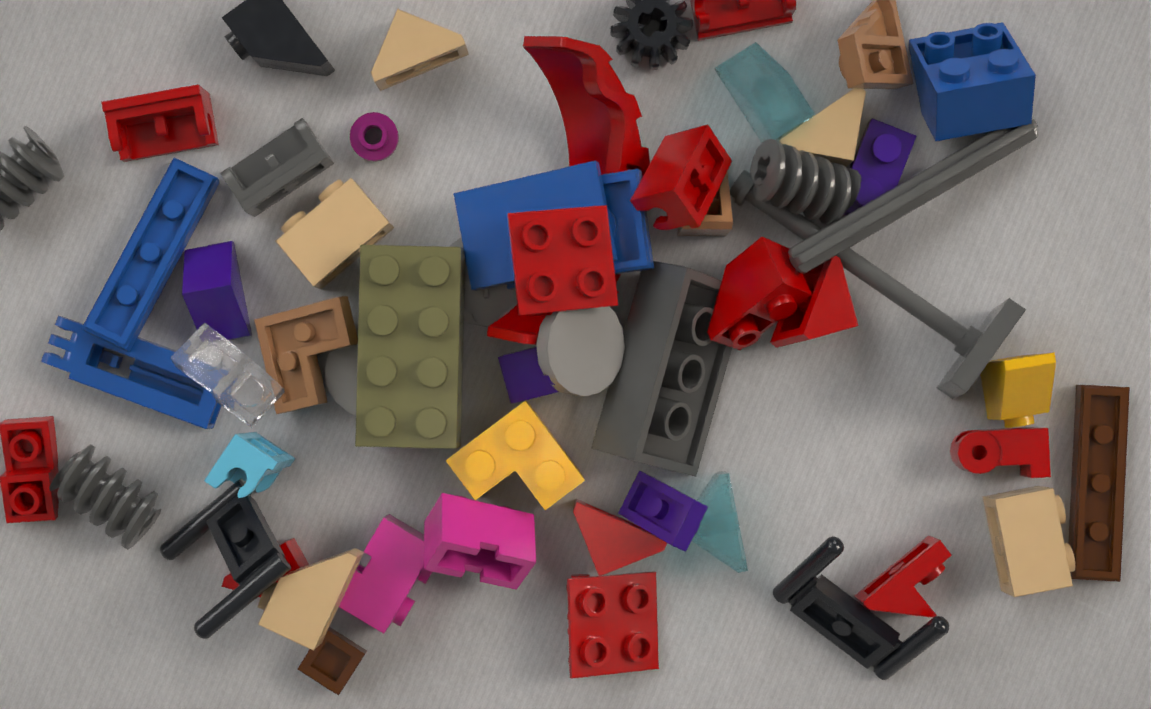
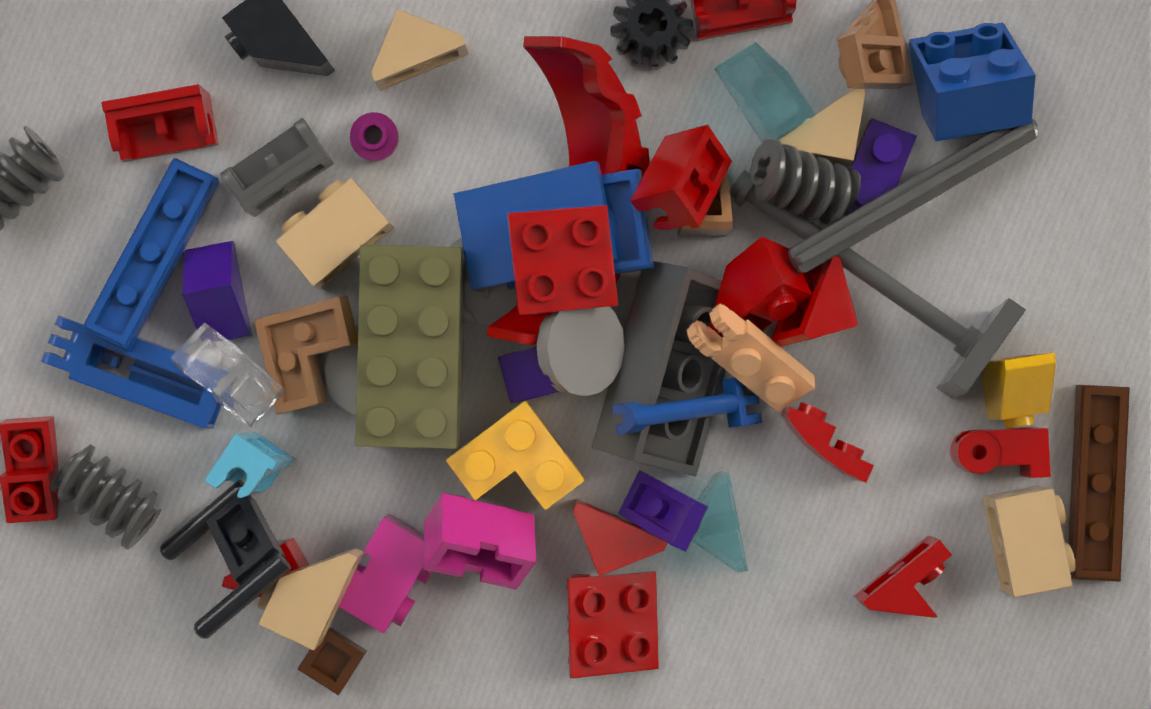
black plate [773,536,949,680] -> none
none -> blue hinge [612,378,763,435]
none -> light nougat hinge [686,304,815,412]
none -> red slope [781,402,874,483]

